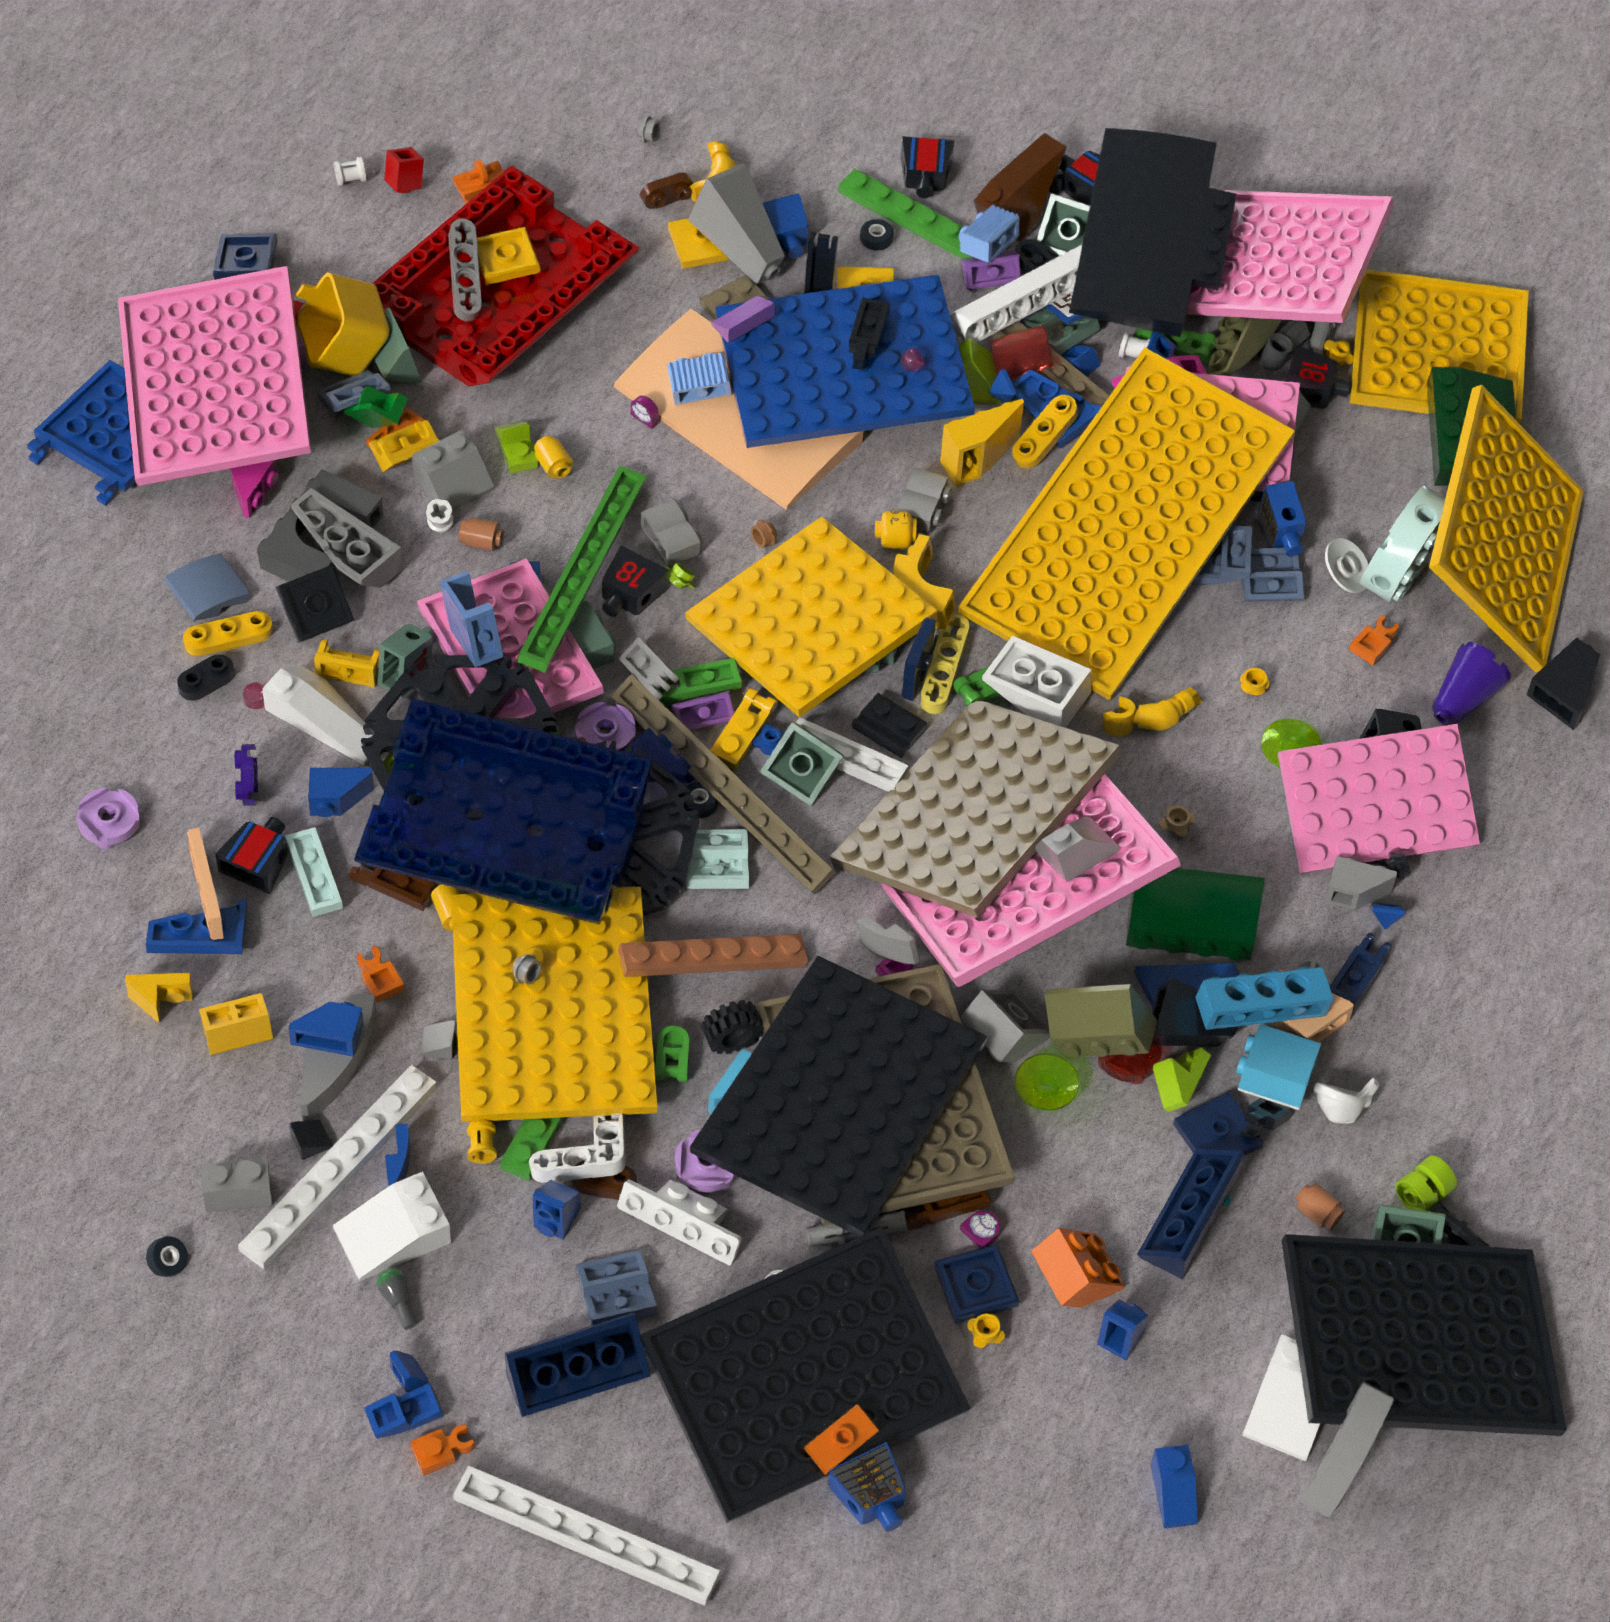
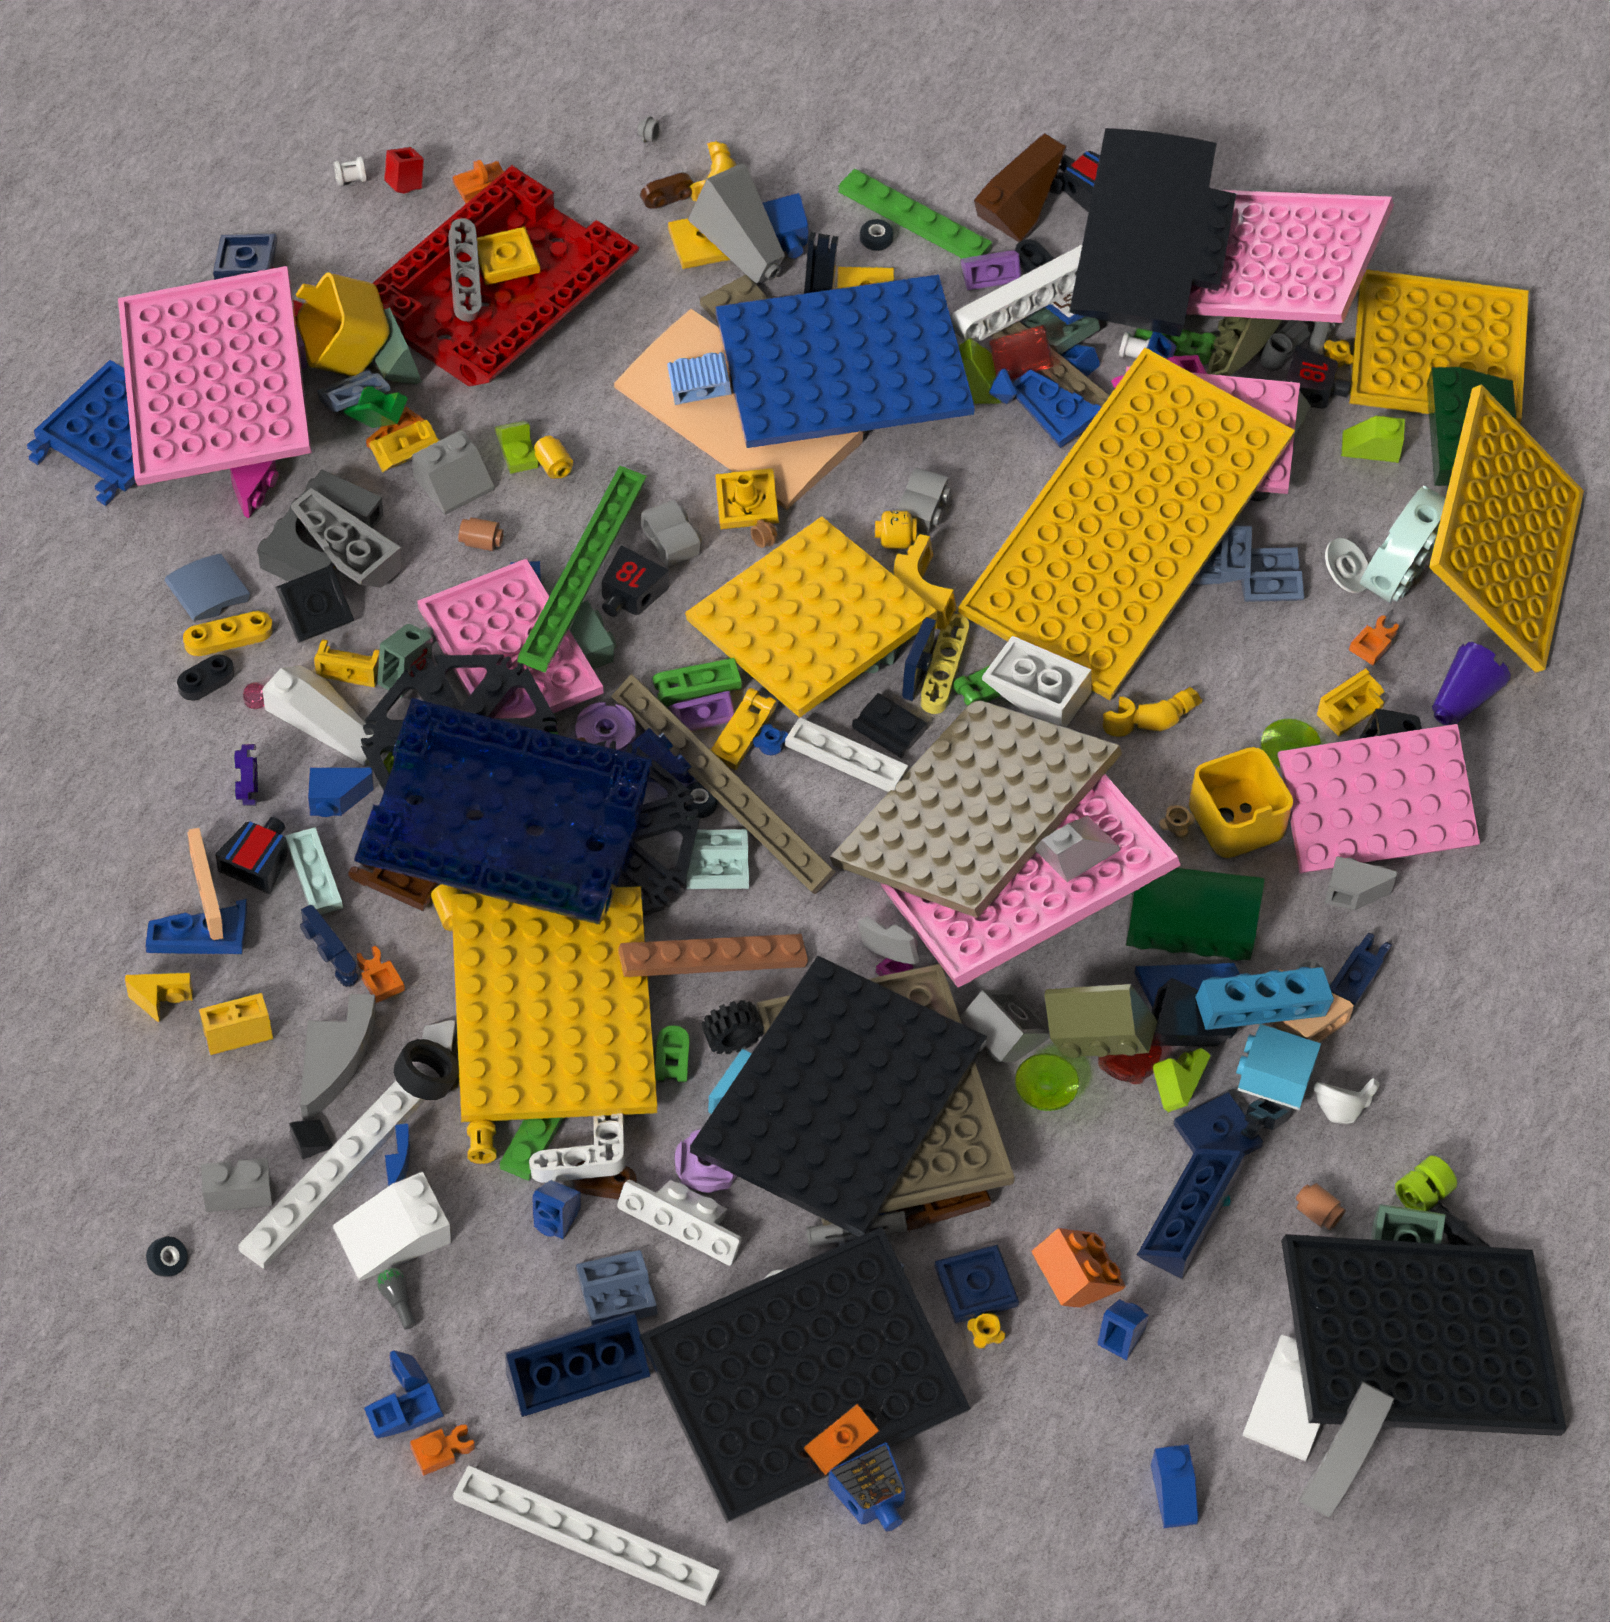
lavender plate [77,787,140,849] -> none
blue slope [288,1001,364,1057] -> none
white bush [426,499,453,533] -> none
medium blue panel [439,571,504,667] -> none
light grey plate [513,954,542,985] -> none
light grey hinge [619,637,679,700] -> none
magenta tile [630,395,659,429] -> none
lime plate [666,562,695,589] -> none
medium lavender slope [711,296,775,343] -> none
sand green slope [760,721,844,806] -> none
black hinge [849,298,890,370] -> none
black torso [901,136,955,198] -> none
clear pink hinge [901,346,925,372] -> none
yellow slope [940,399,1024,487] -> none
light blue brick [959,204,1019,264] -> none
tile [960,1211,1000,1249] -> none
yellow plate [1012,395,1079,469] -> none
sand green slope [1036,194,1090,256] -> none
yellow plate [1240,668,1269,696] -> none
blue torso [1257,481,1306,557] -> none
blue slope [1370,902,1405,930] -> none
black plate [1385,851,1411,881] -> none
black slope [1527,637,1600,730] -> none
none -> dark blue hinge [300,904,358,987]
none -> black tyre [393,1039,459,1100]
none -> yellow plate [715,468,779,530]
none -> yellow piece [1188,747,1293,858]
none -> yellow hinge [1317,668,1384,737]
none -> lime slope [1341,416,1405,463]

